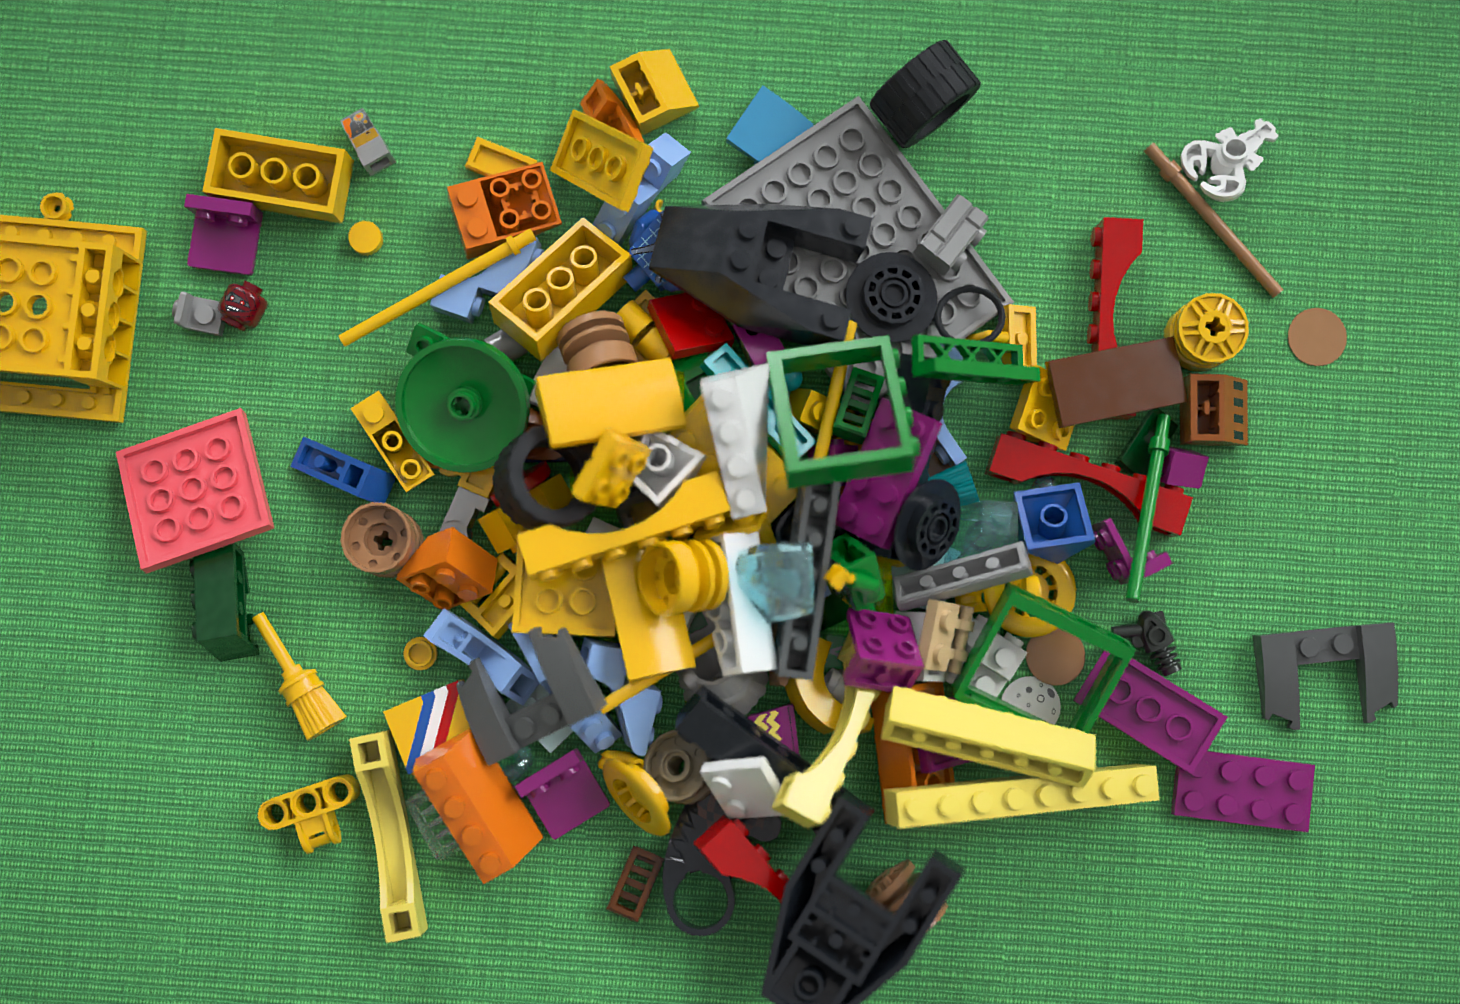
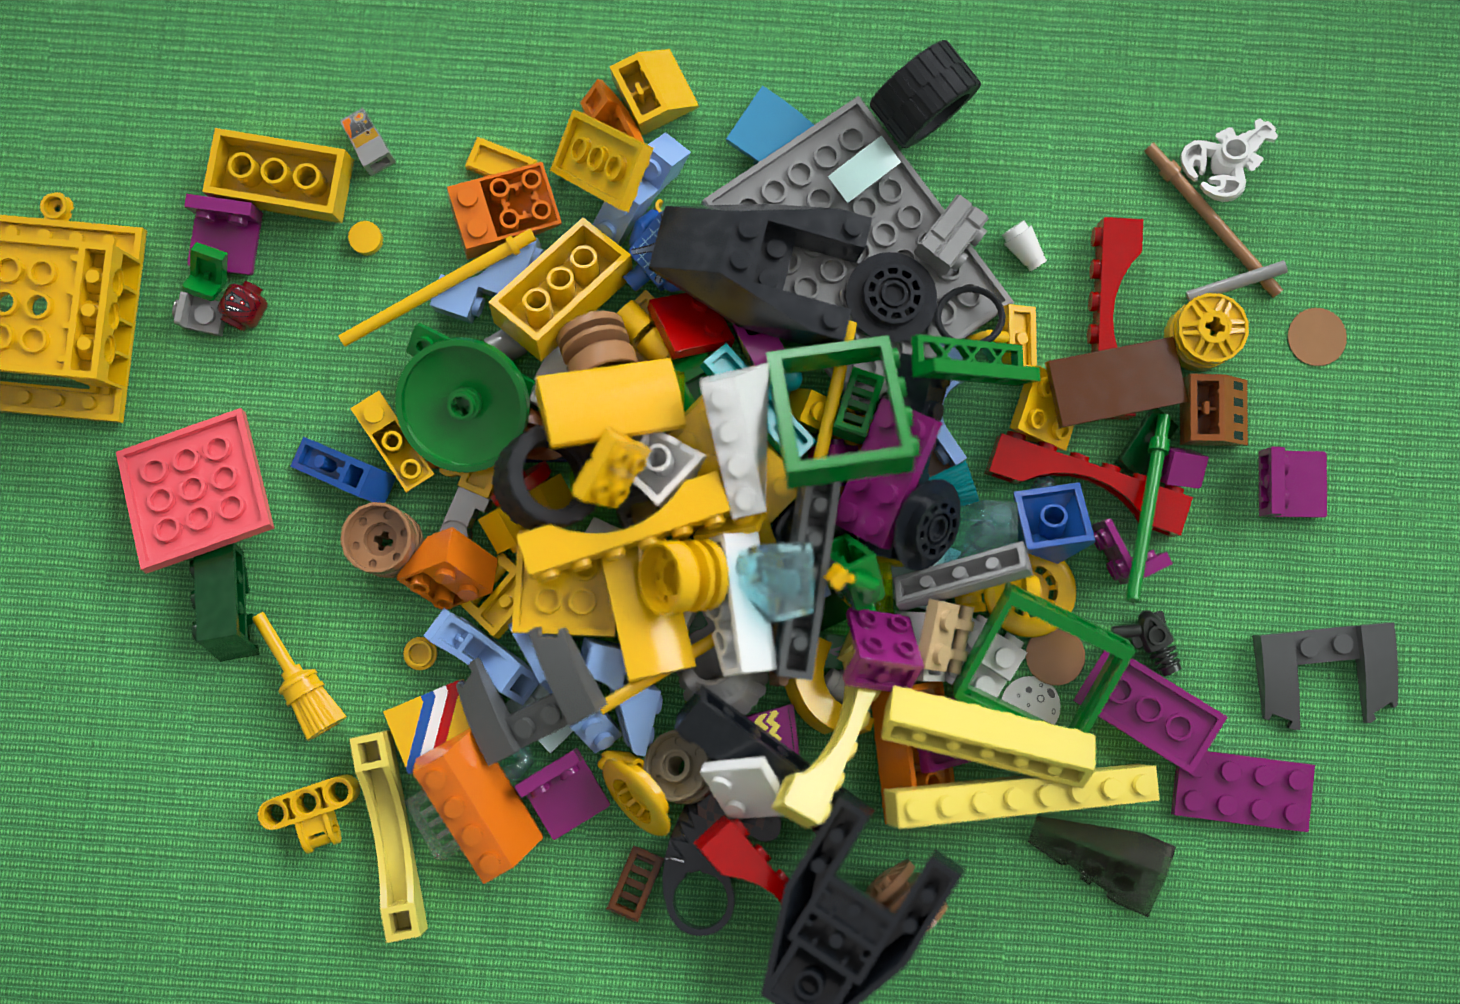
none -> green bracket [182,242,228,301]
none -> light aqua slope [828,135,901,203]
none -> white cone [1002,220,1047,271]
none -> clear smoke wedge [1028,816,1176,917]
none -> light grey bar [1186,260,1288,302]
none -> magenta bracket [1258,446,1327,518]

